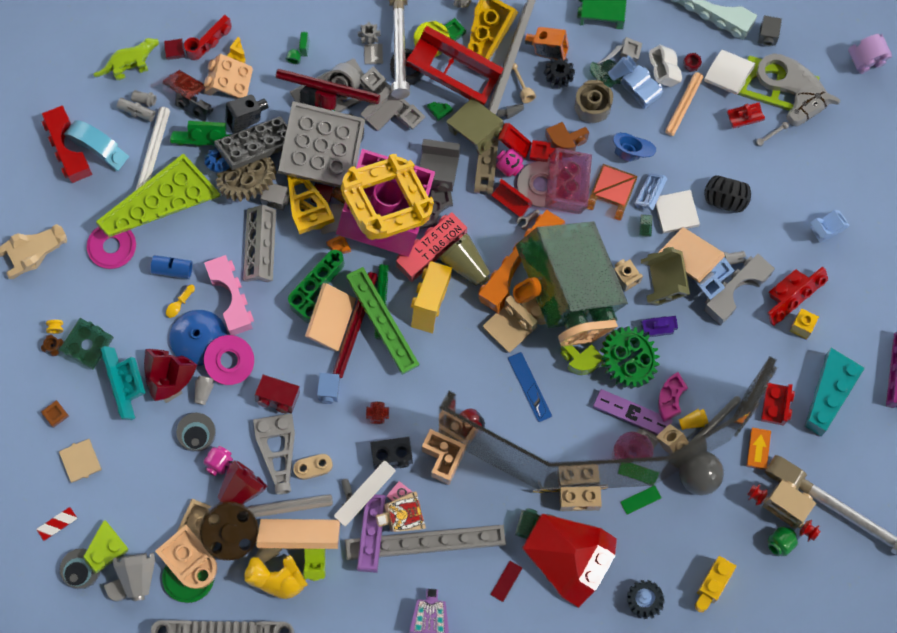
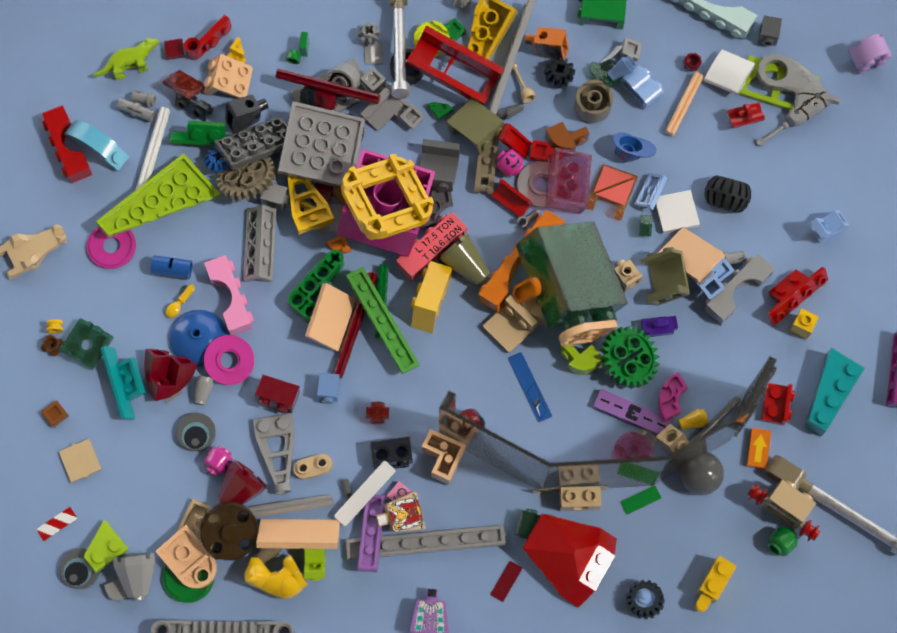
white brick [649,45,682,87] -> none

